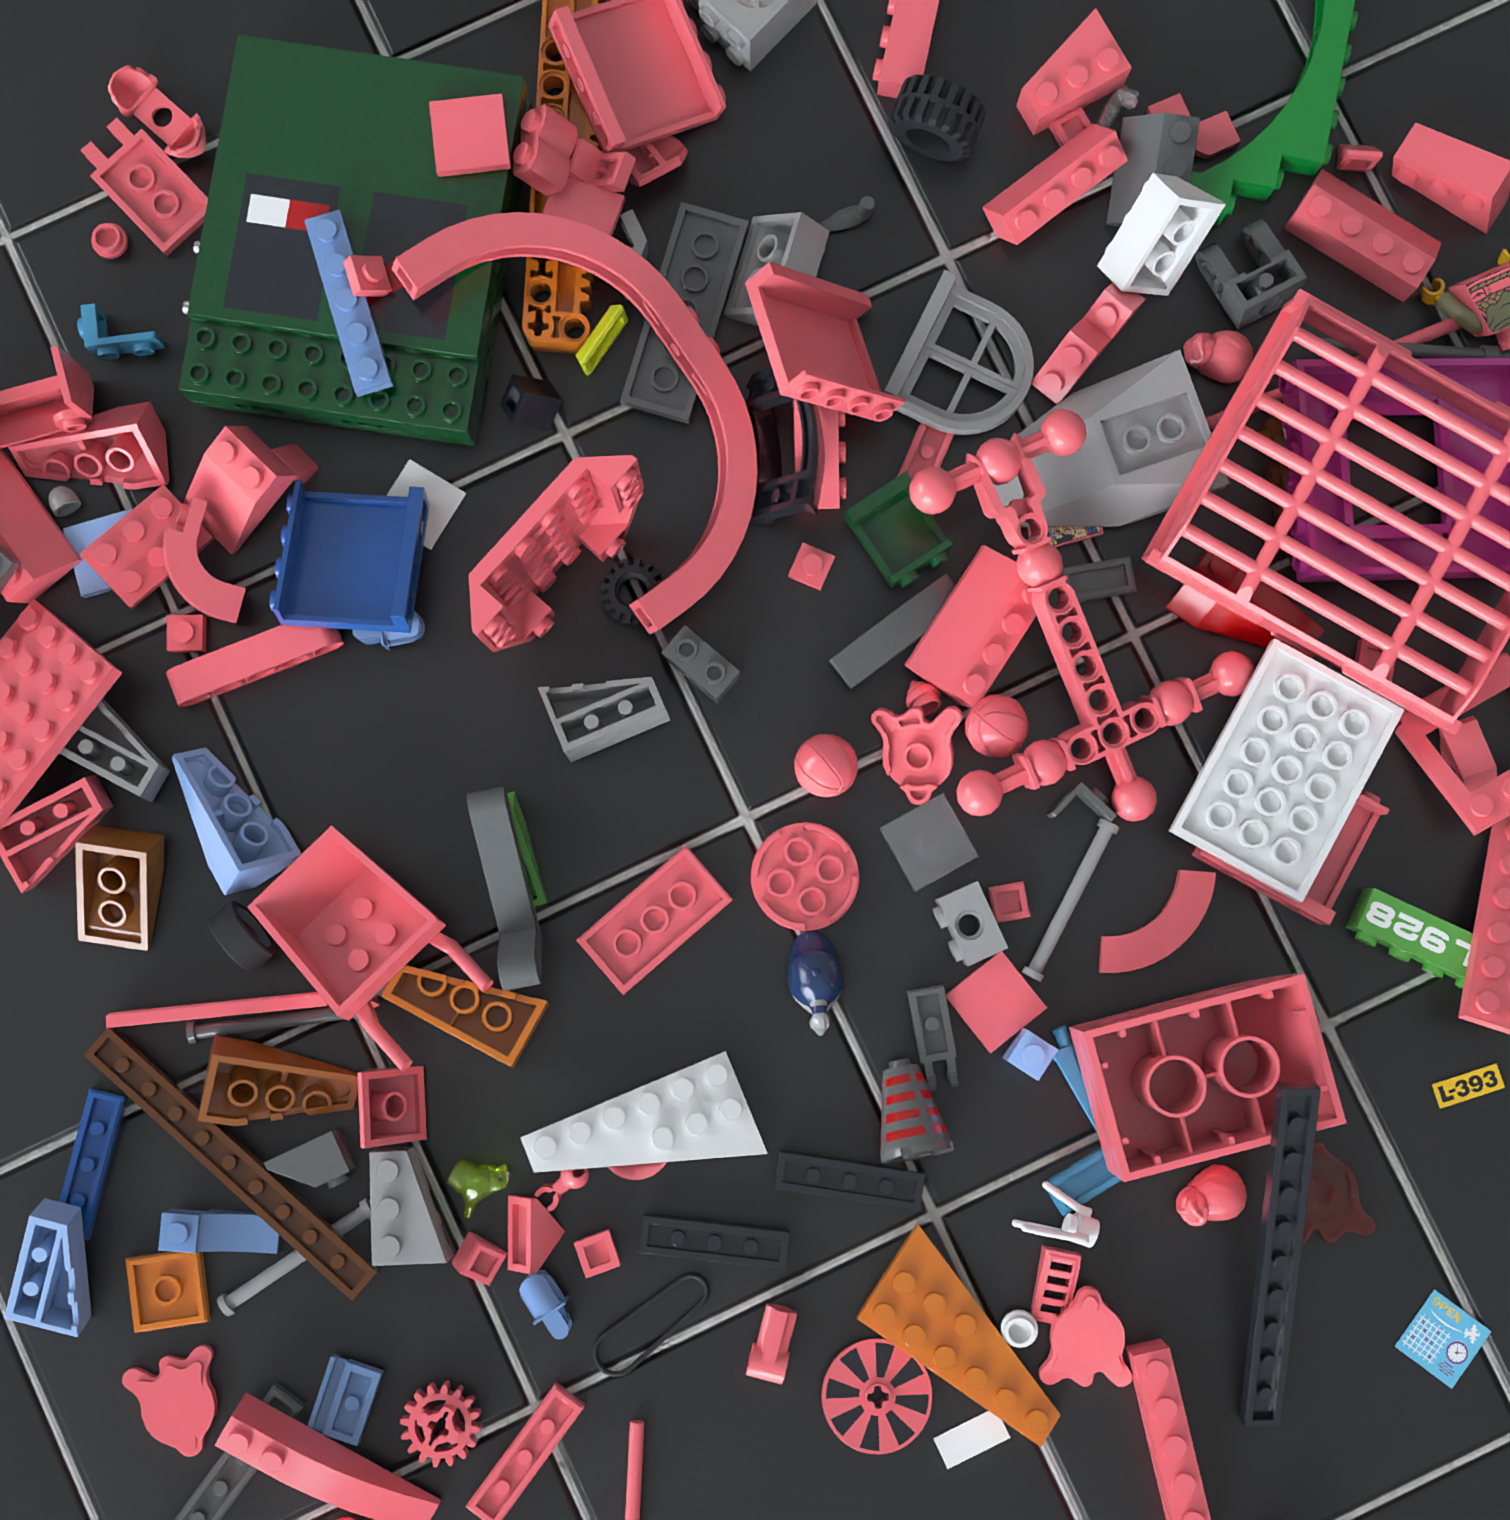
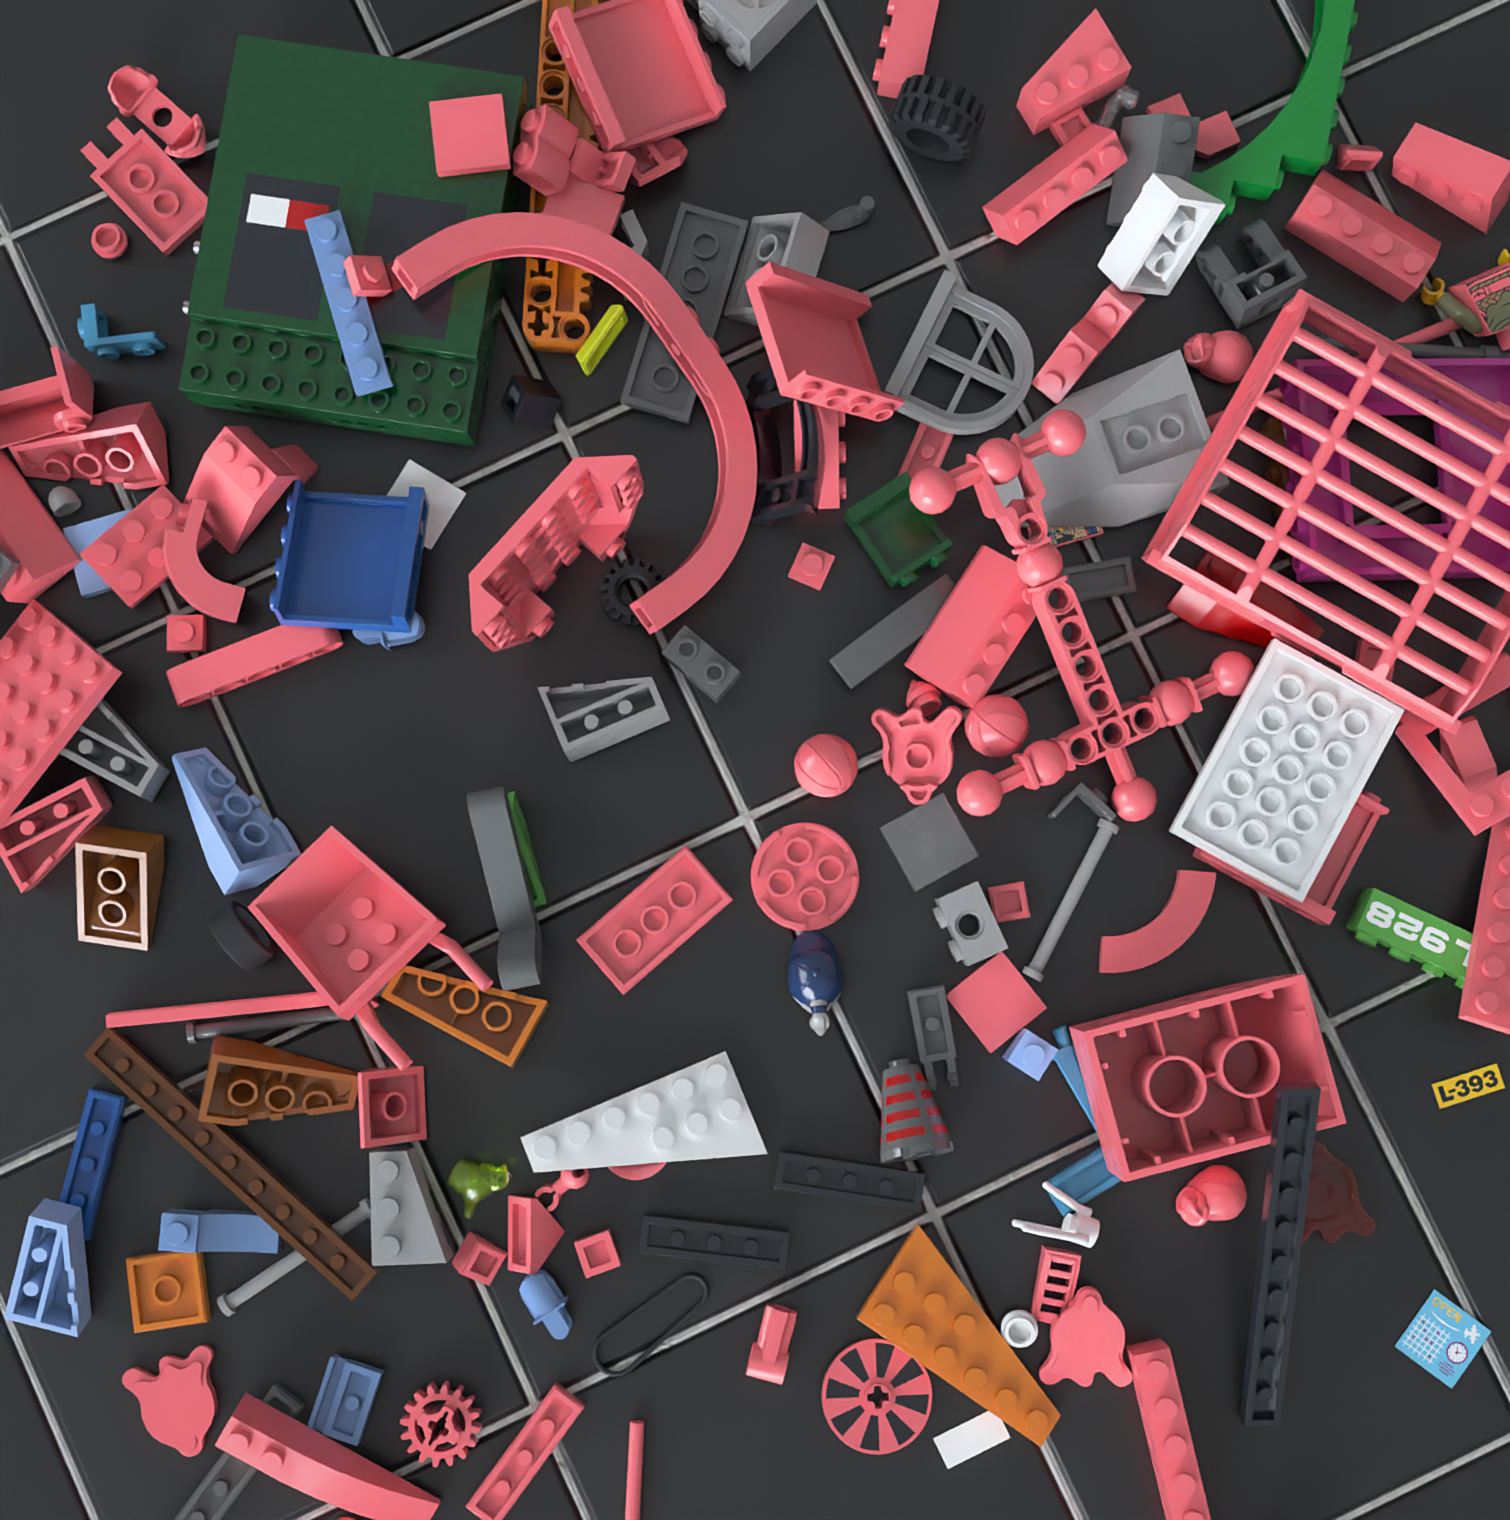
dark grey slope [264,1127,357,1189] -> none

